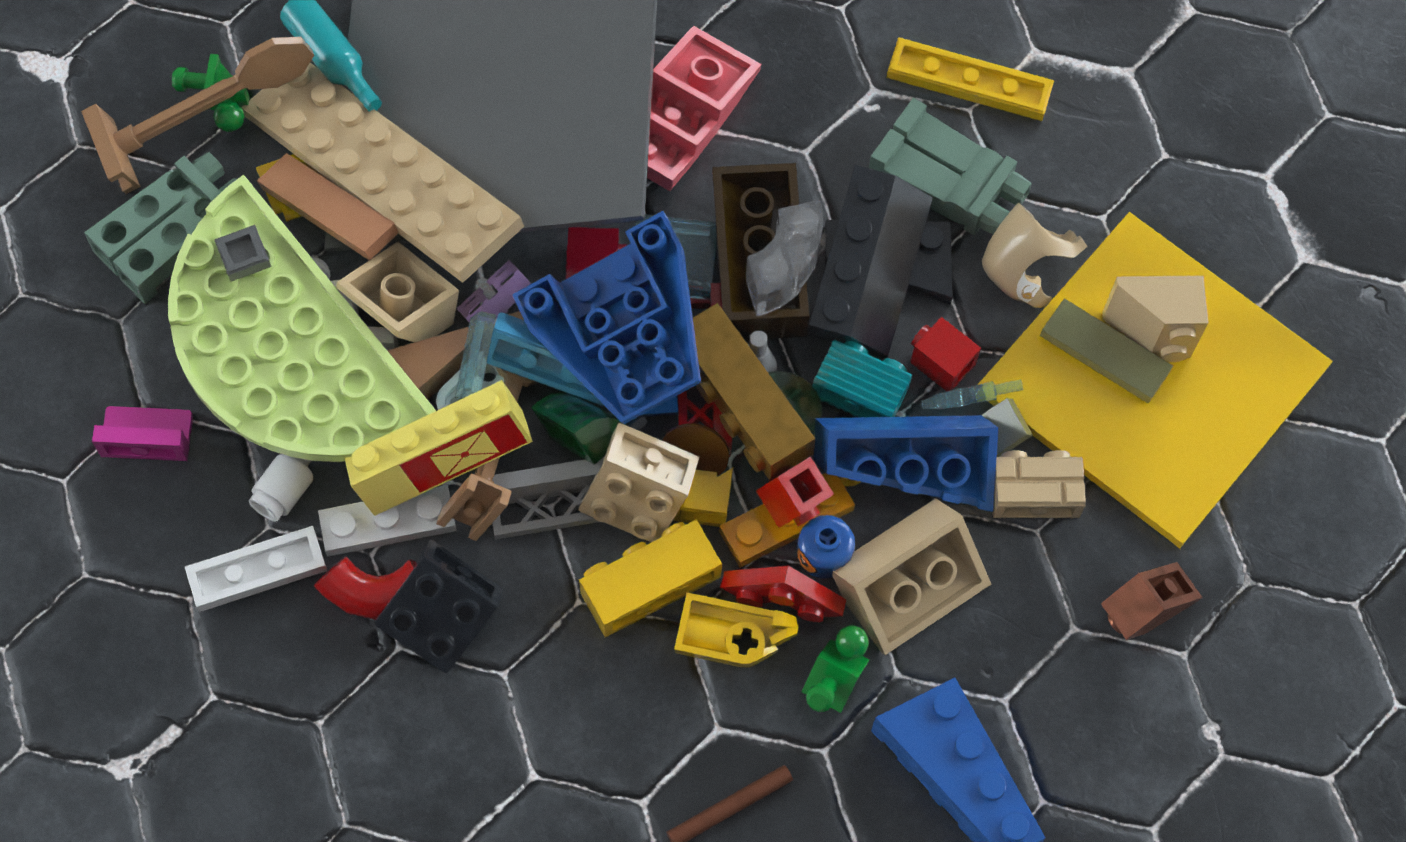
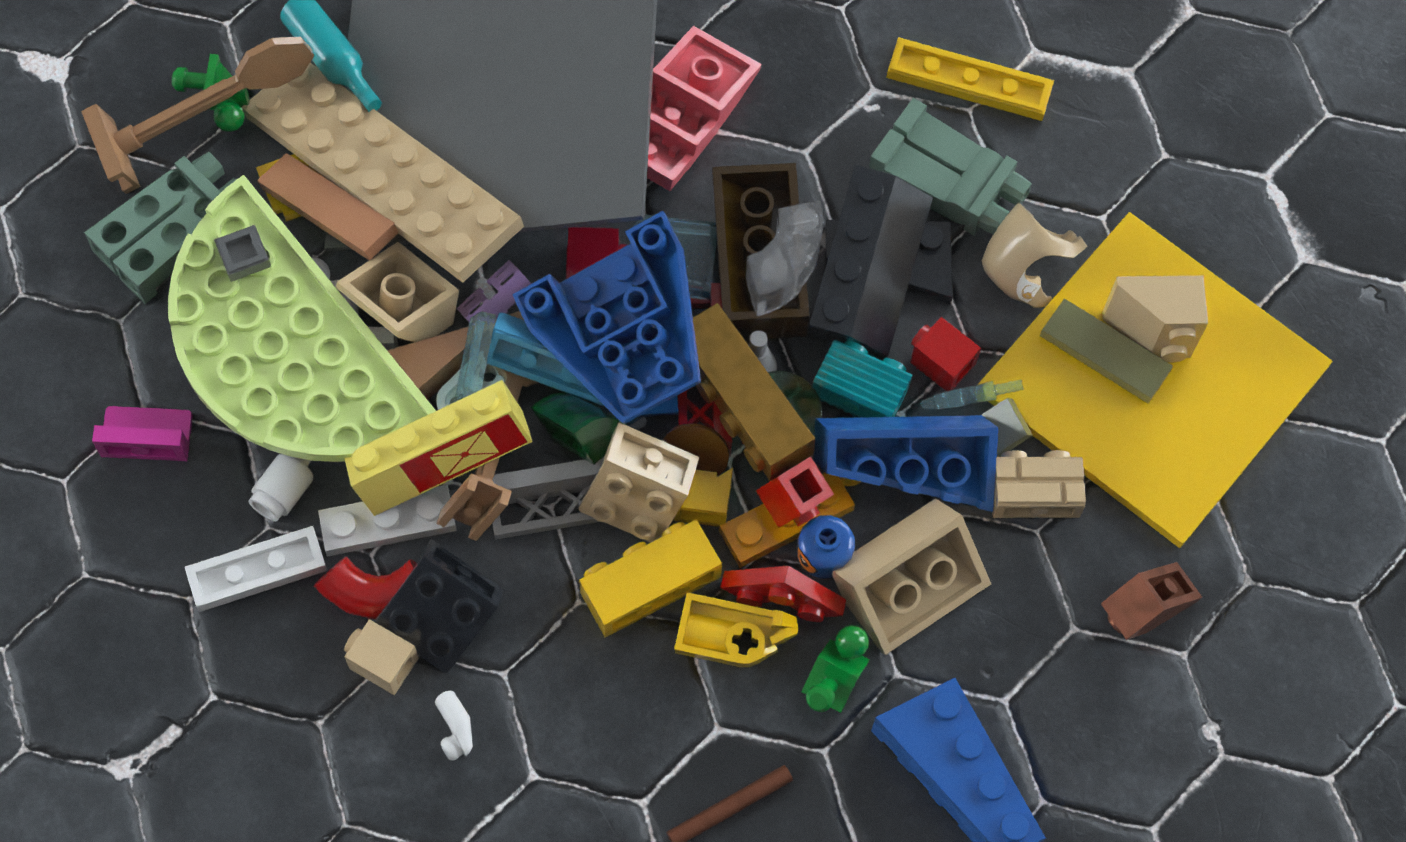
none -> tan brick [344,619,419,695]
none -> white arm [435,691,473,761]

